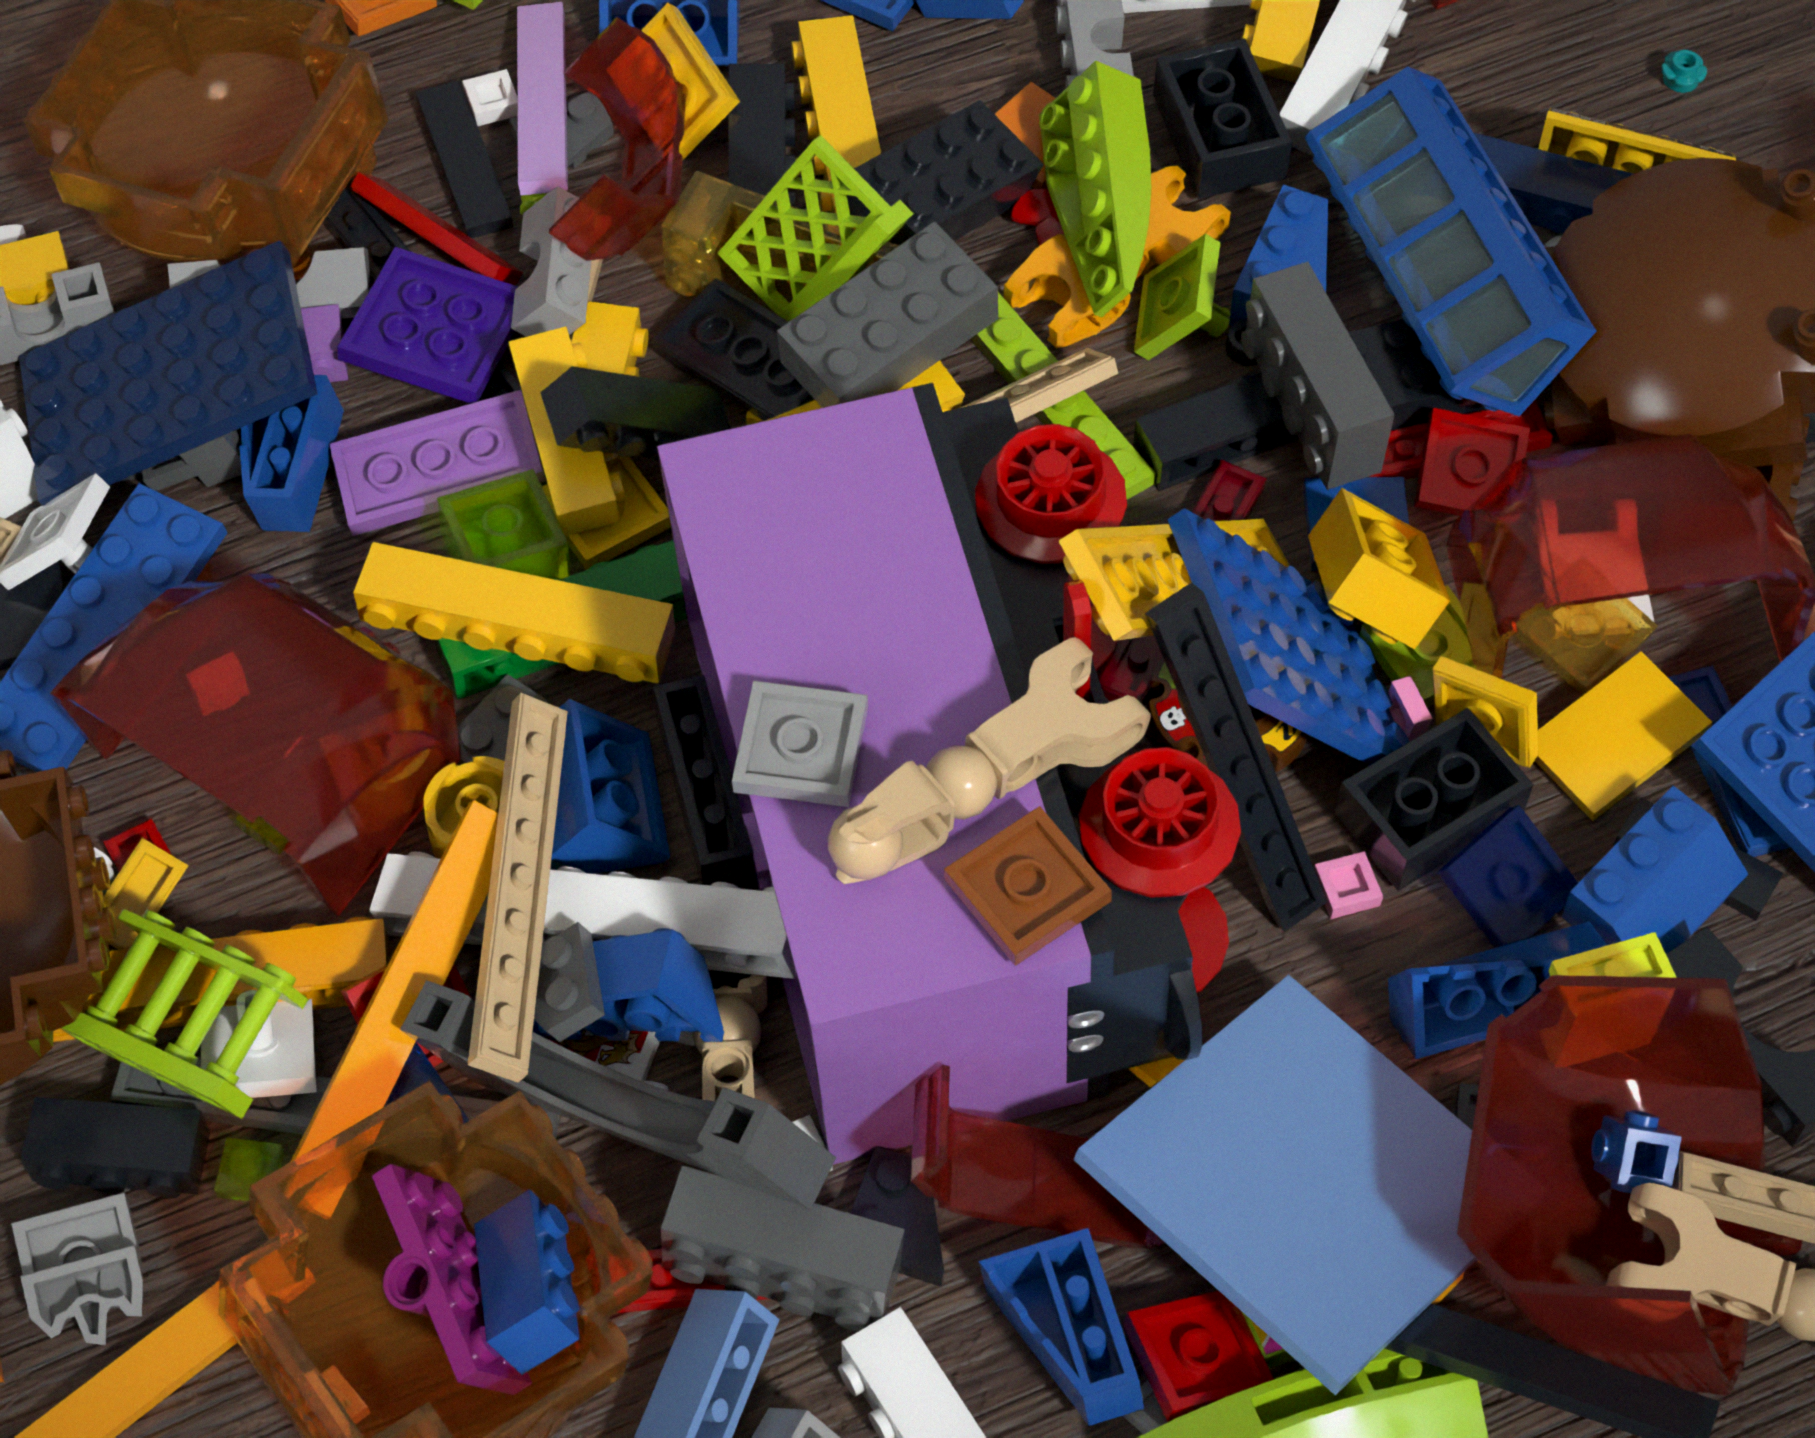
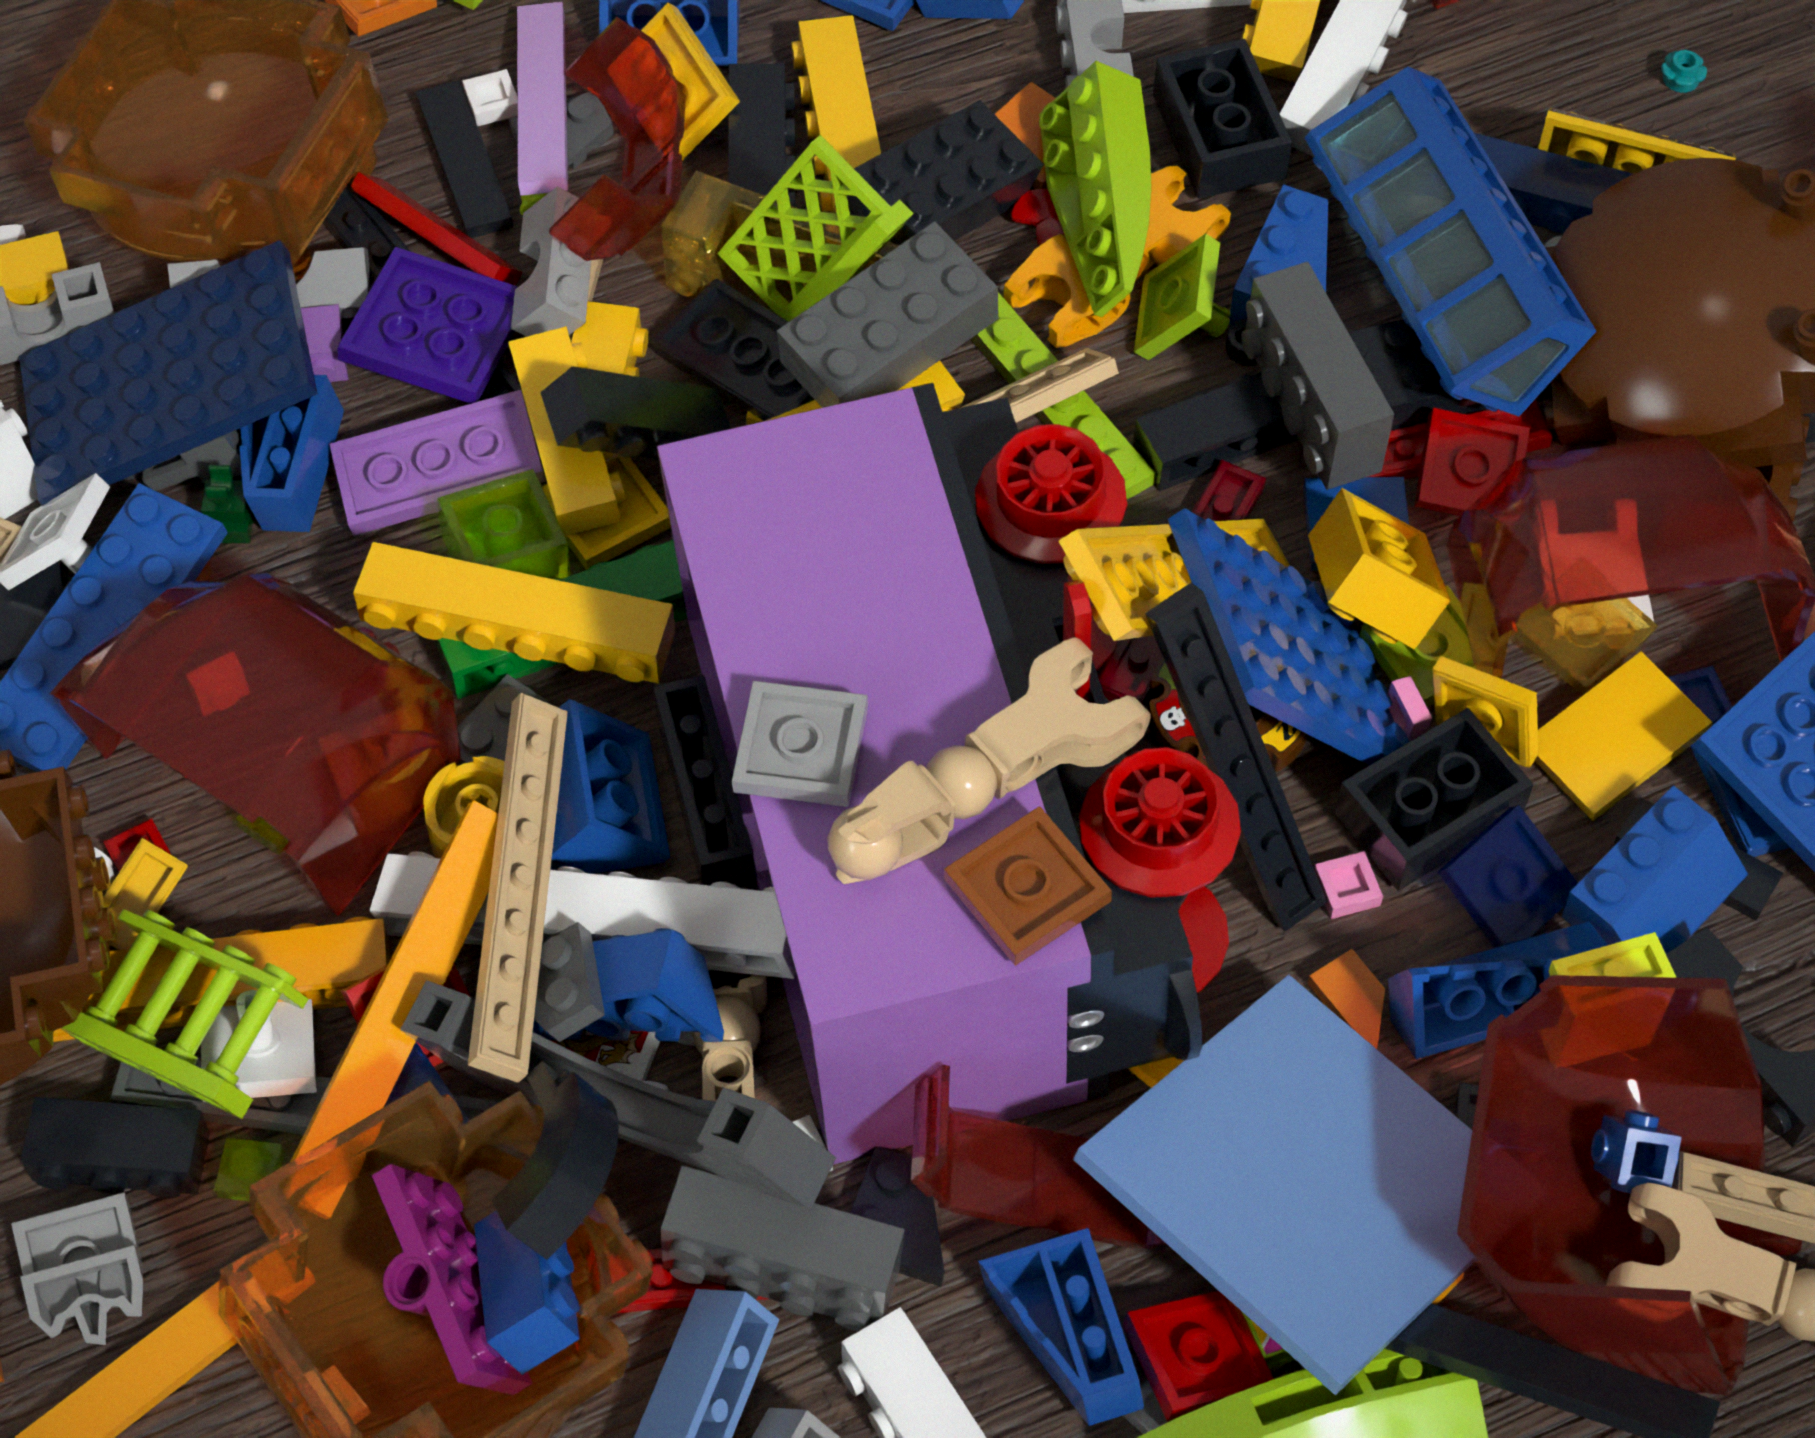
none -> dark green piece [201,465,254,544]
none -> black arch [492,1061,619,1260]
none -> orange tile [1307,949,1385,1049]

